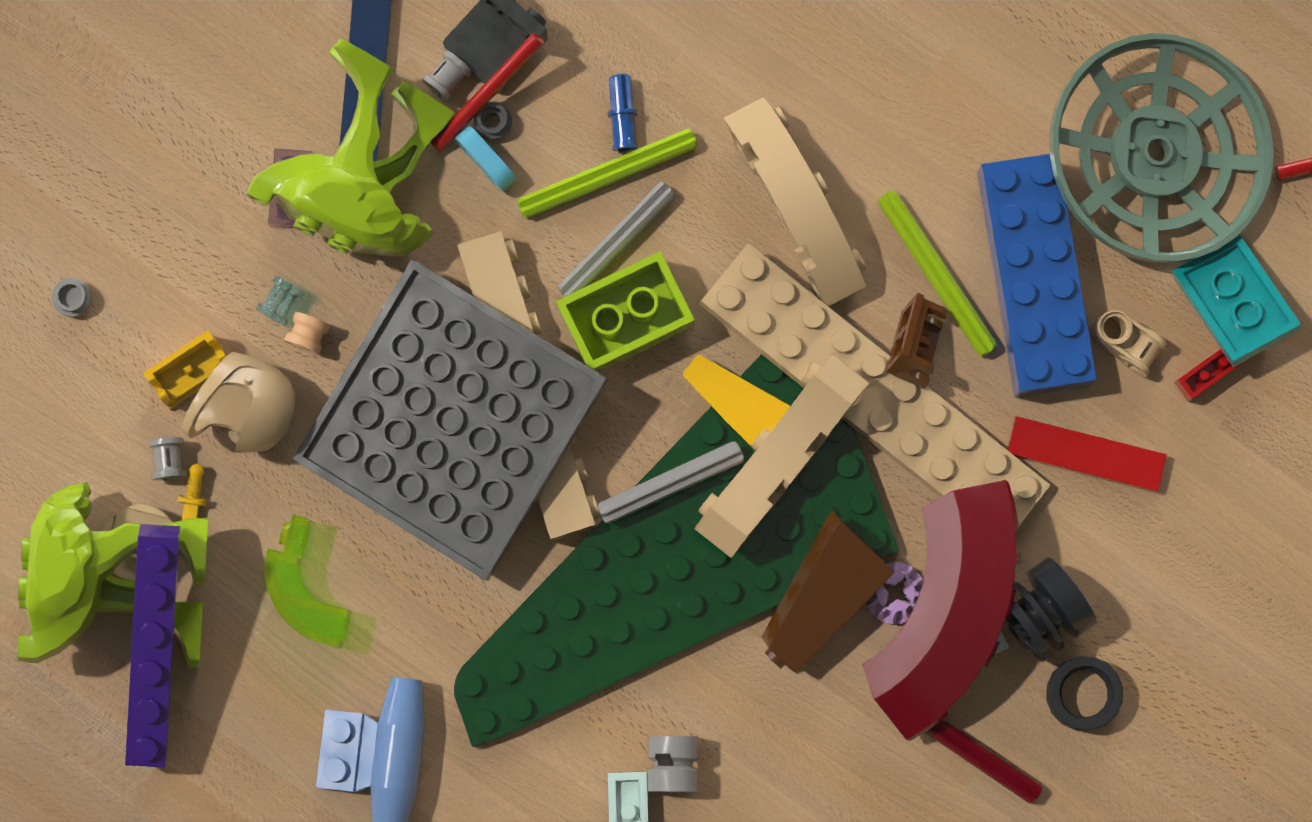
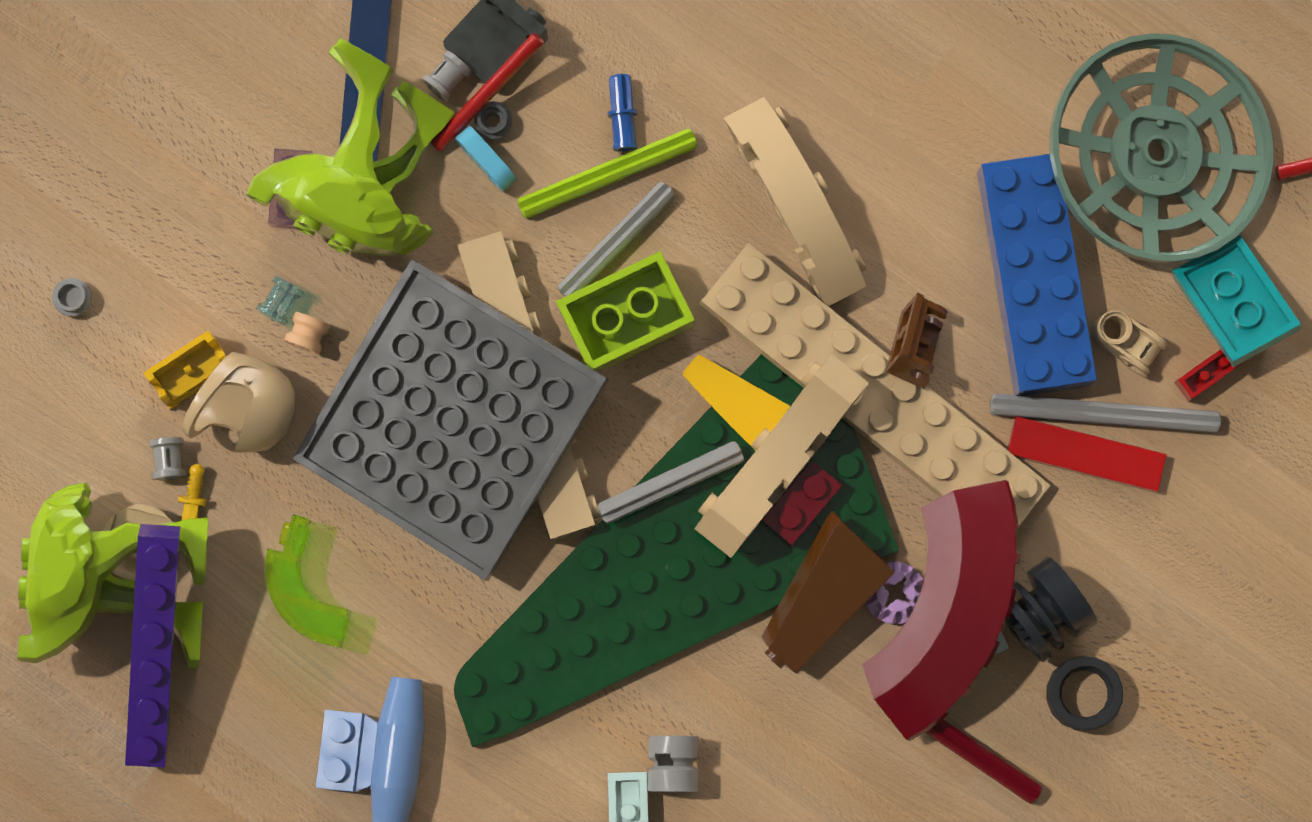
lime axle [878,190,997,357] -> none
none -> dark red plate [762,461,842,546]
none -> light grey axle [990,394,1221,433]

